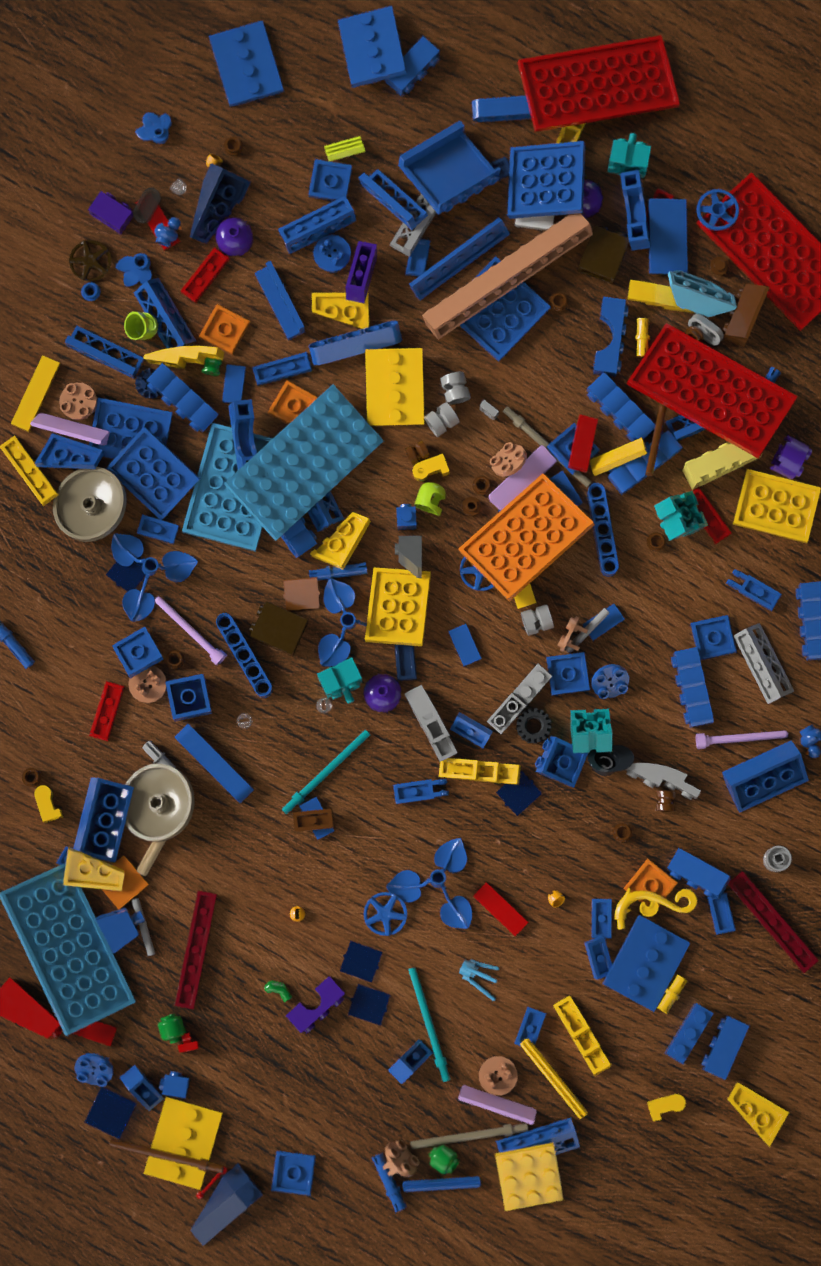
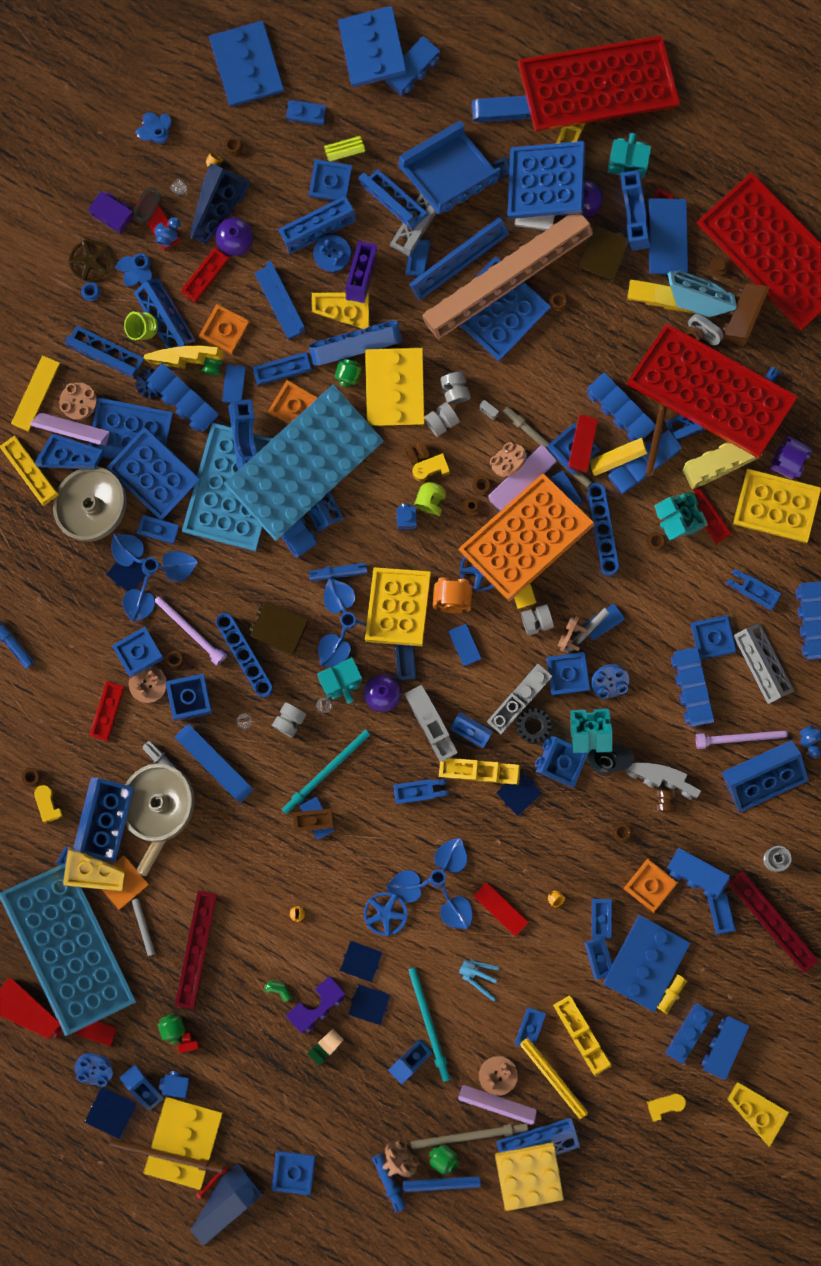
blue torso [96,908,145,953] -> none
dark orange piece [283,577,320,611] -> none
yellow wing [310,512,371,570] -> none
dark grey slope [395,536,422,578] -> none
blue arch [593,297,629,377] -> none
yellow plant [615,888,697,929] -> none
yellow pin [635,318,650,358] -> none
blue wheel [696,189,739,231] -> none
none -> light grey wheel [272,702,306,738]
none -> blue plate [286,100,326,125]
none -> leg [307,1029,344,1066]
none -> green head [335,358,362,388]
none -> orange brick [433,578,472,613]

